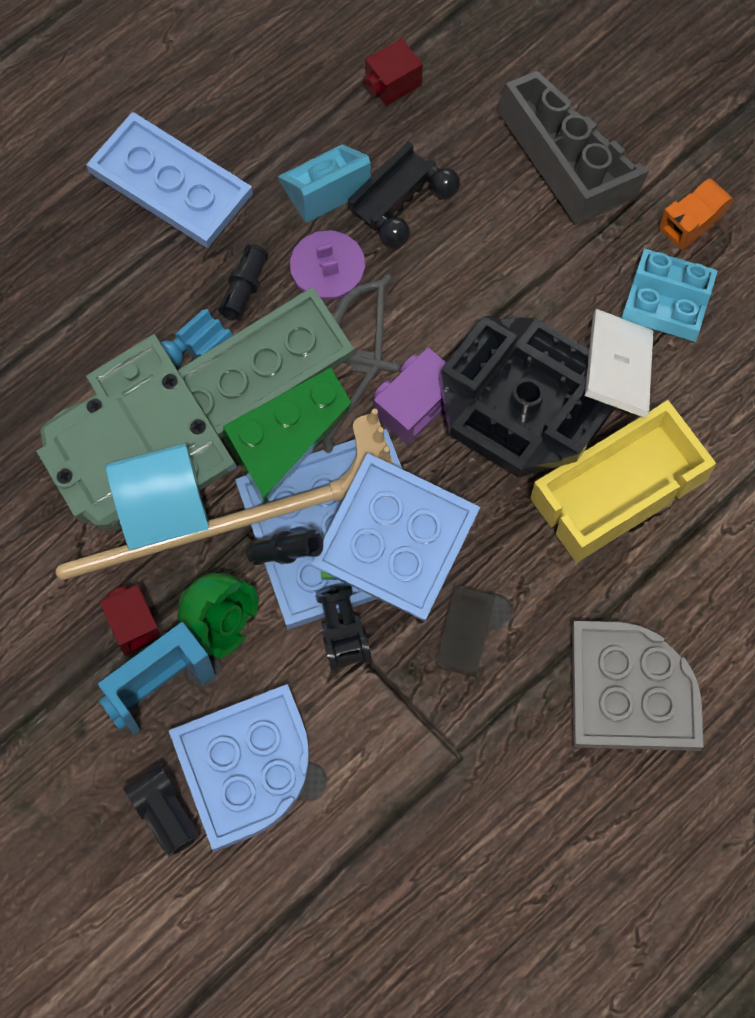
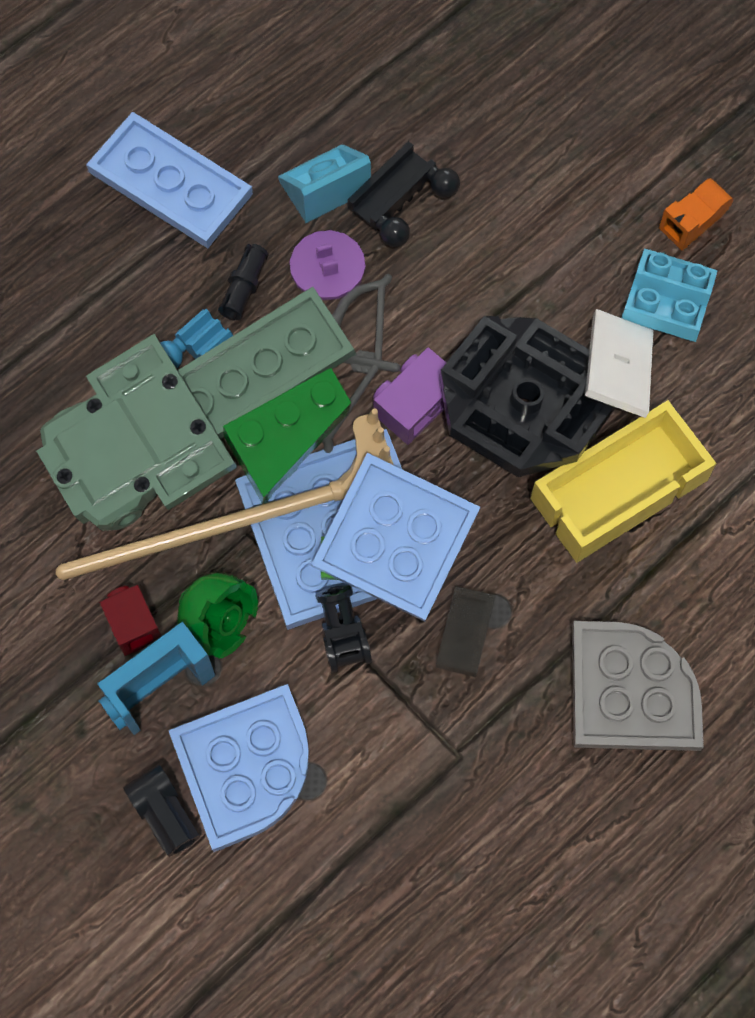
medium azure slope [105,443,209,550] -> none
black pin [246,530,324,565] -> none
dark red brick [363,38,423,106] -> none
dark grey wedge [497,71,649,225] -> none

